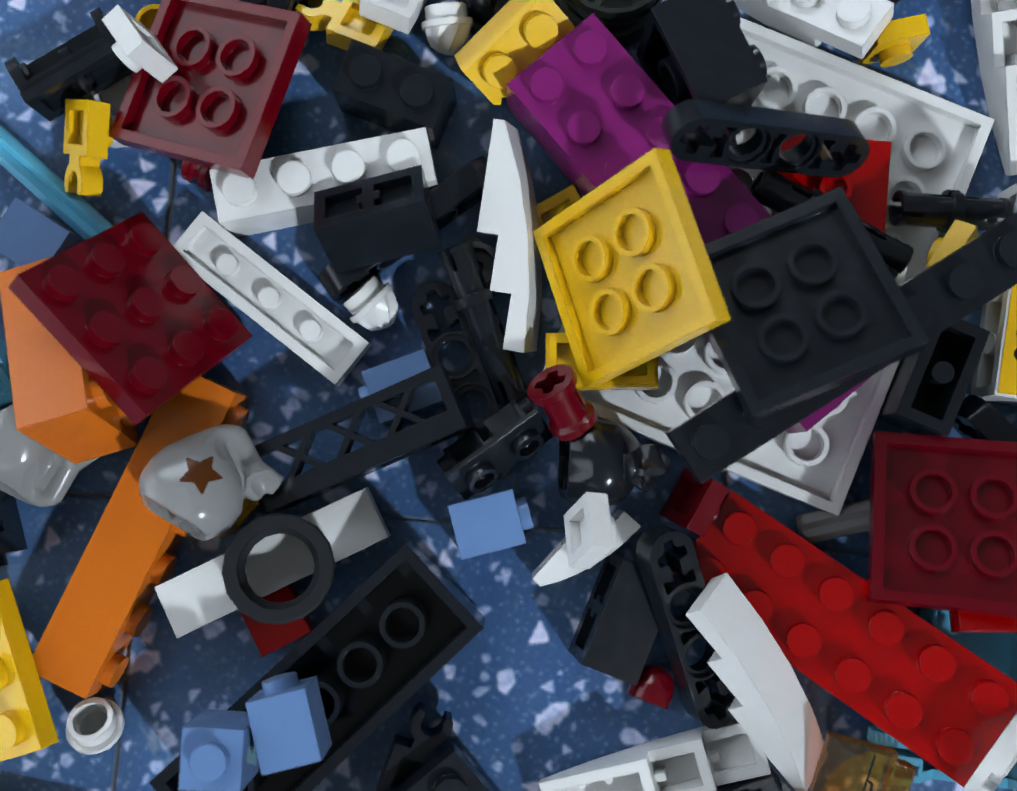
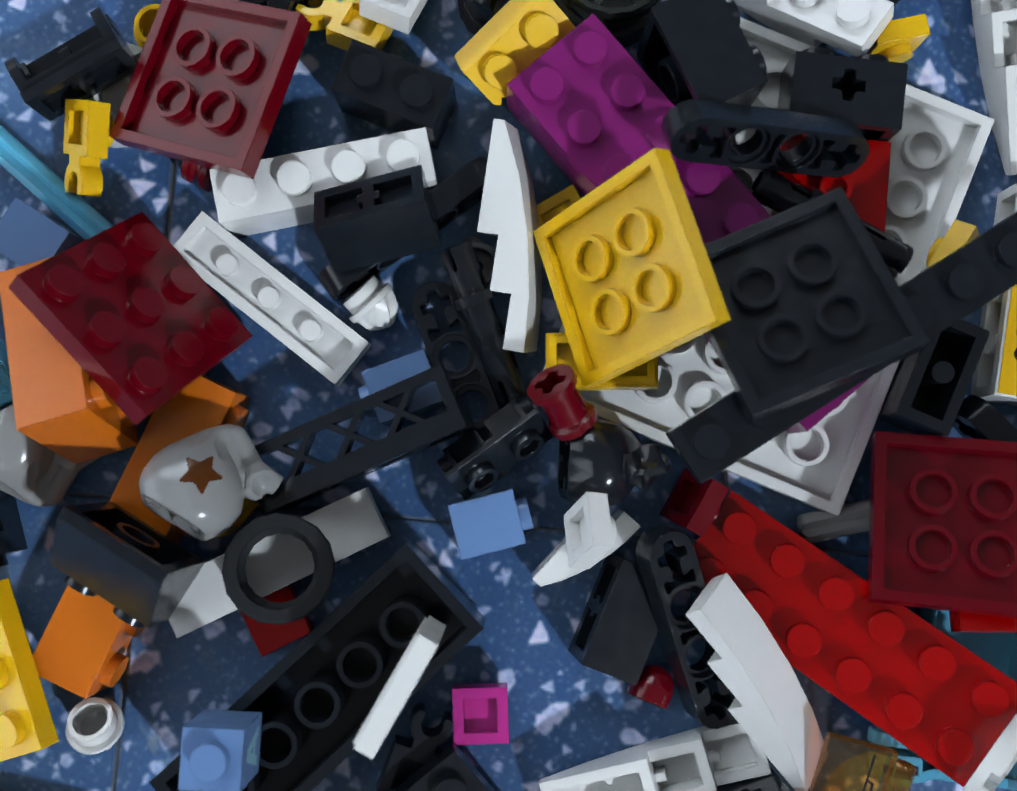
white plate [101,4,178,83] -> none
medium blue brick [245,672,332,776] -> none
white plate [421,2,474,56] -> none
black pin [889,189,1013,234] -> none
none -> black slope [50,502,206,628]
none -> white tile [352,615,447,760]
none -> dark pink plate [452,682,509,745]
none -> black brick [777,47,908,141]

